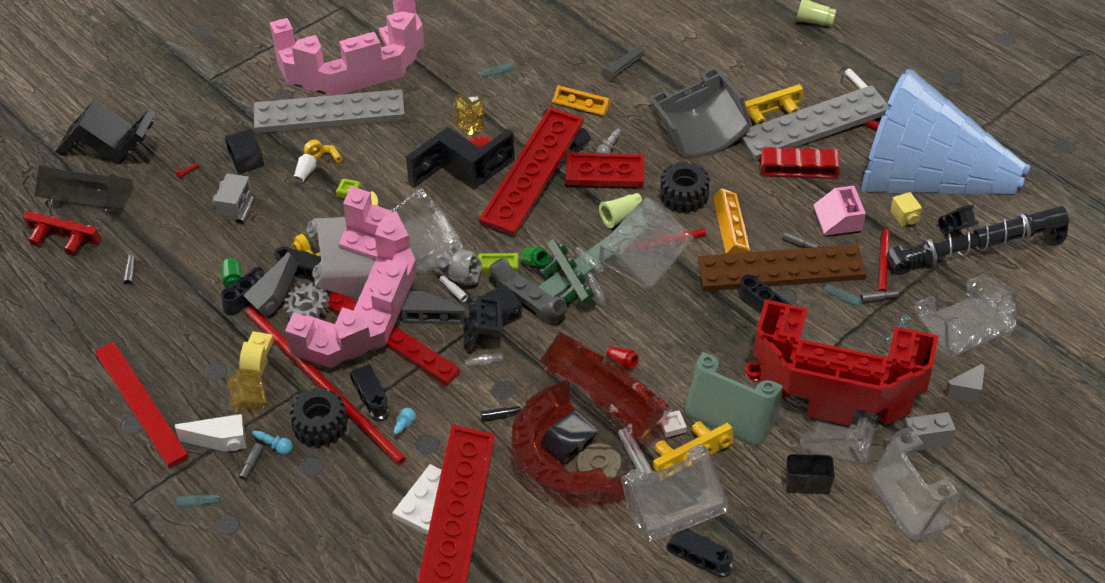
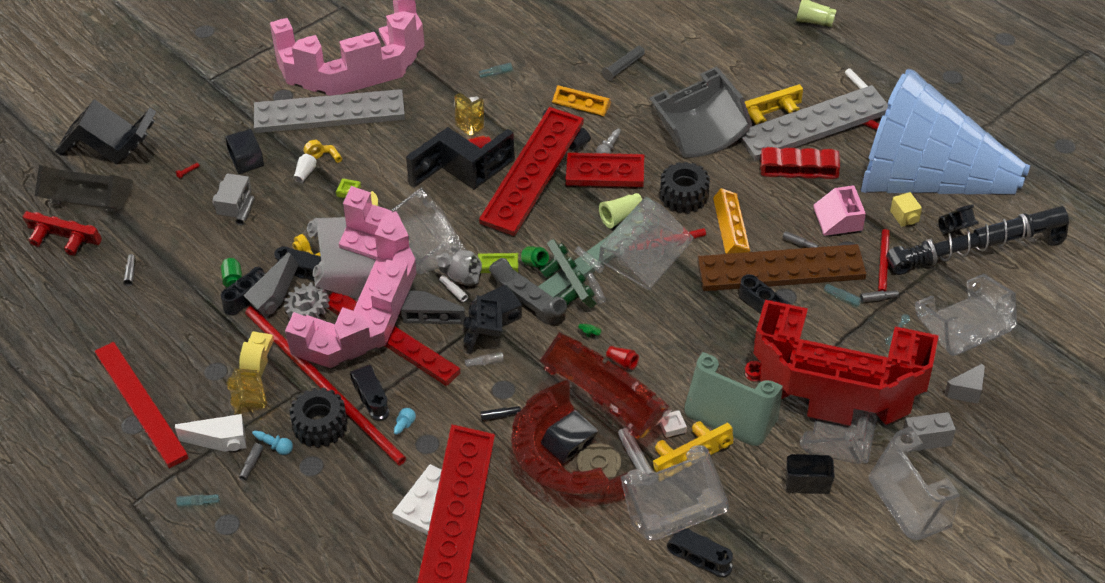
none -> green plant [578,323,601,337]

